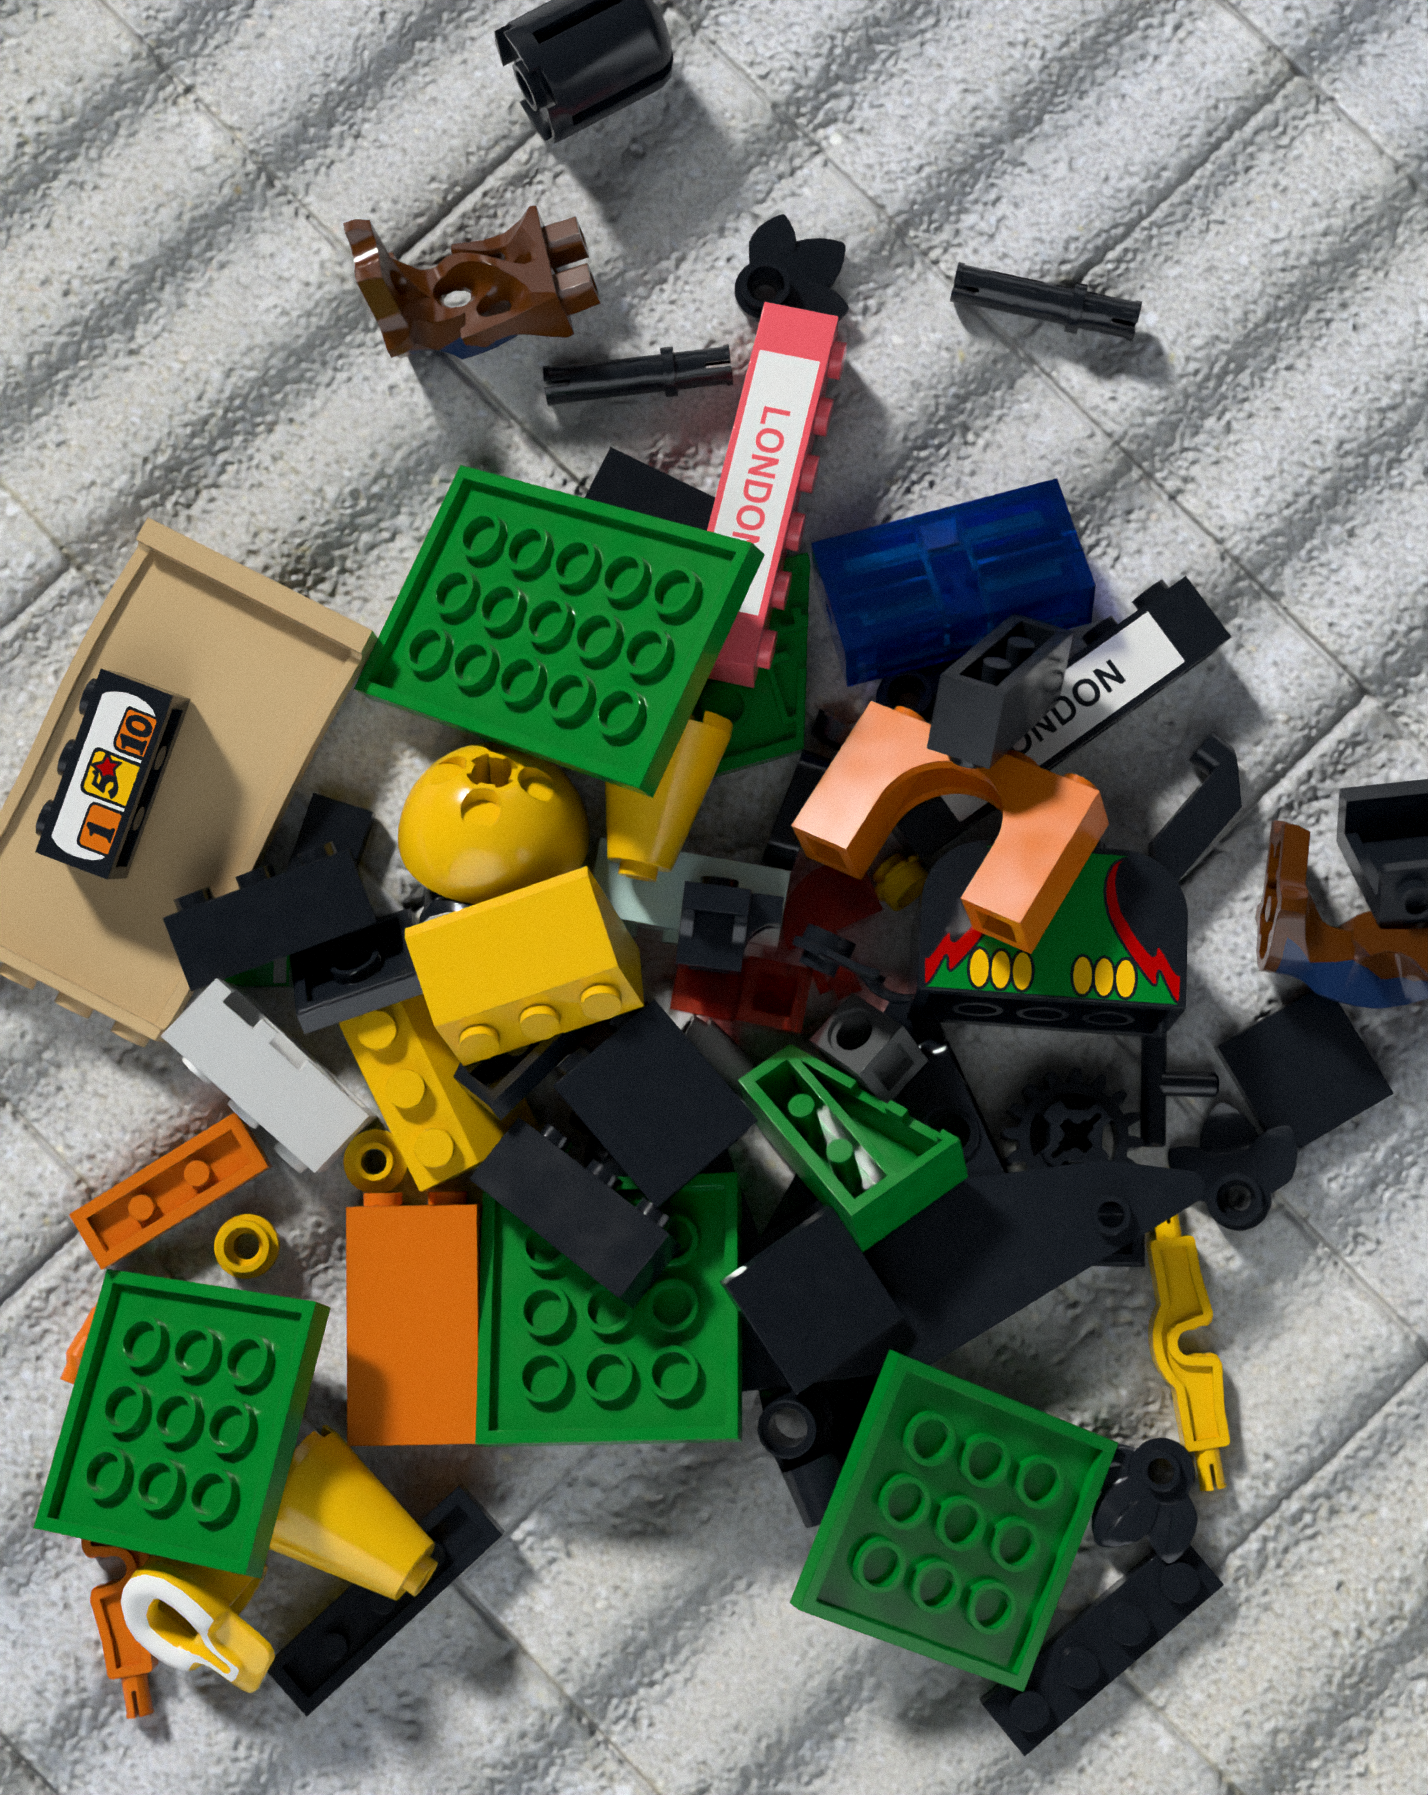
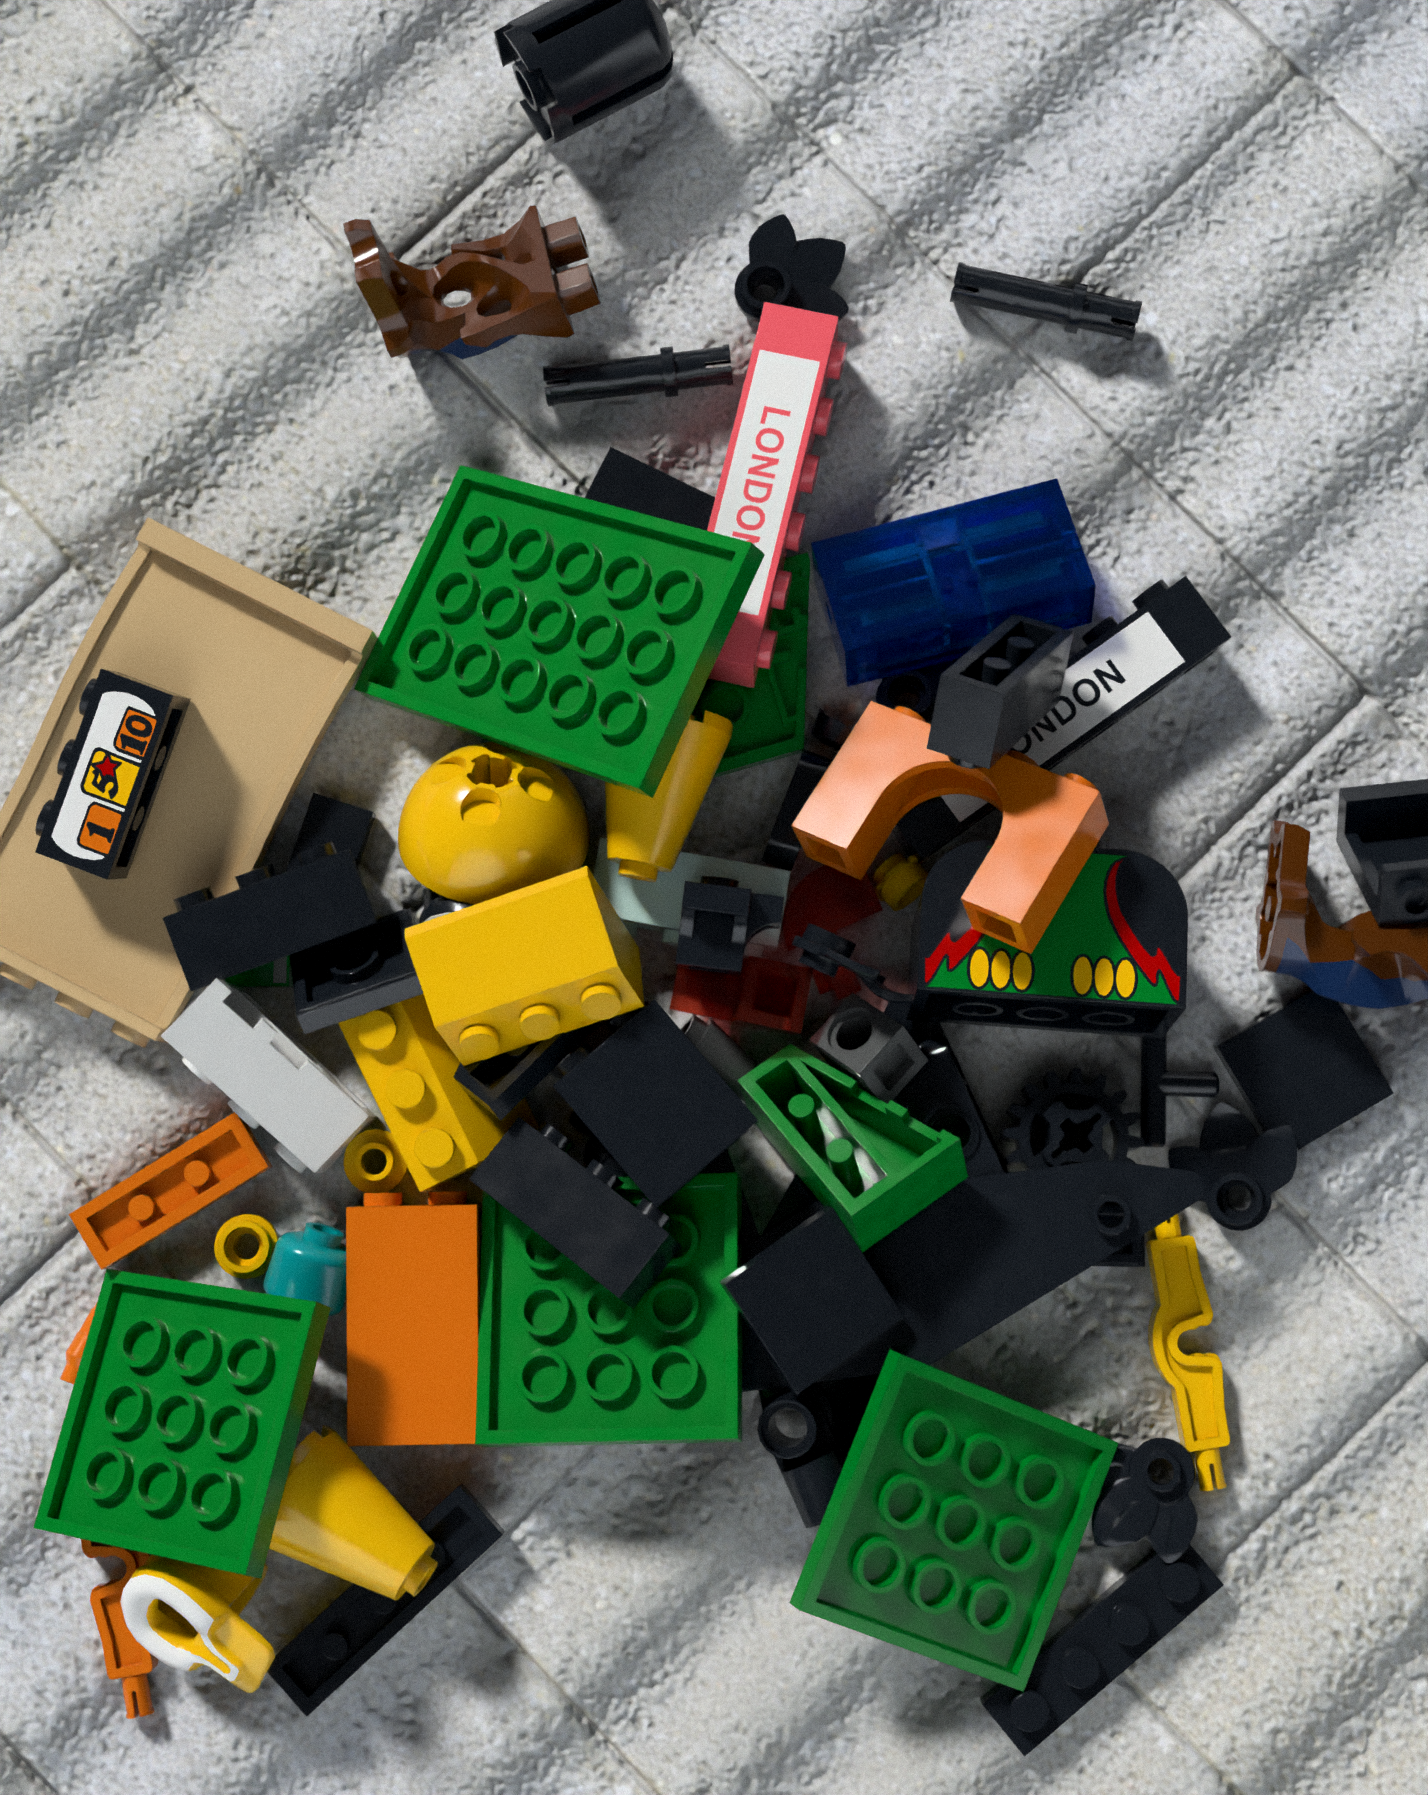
black piece [1148,731,1242,882] -> none
none -> teal head [263,1222,346,1316]

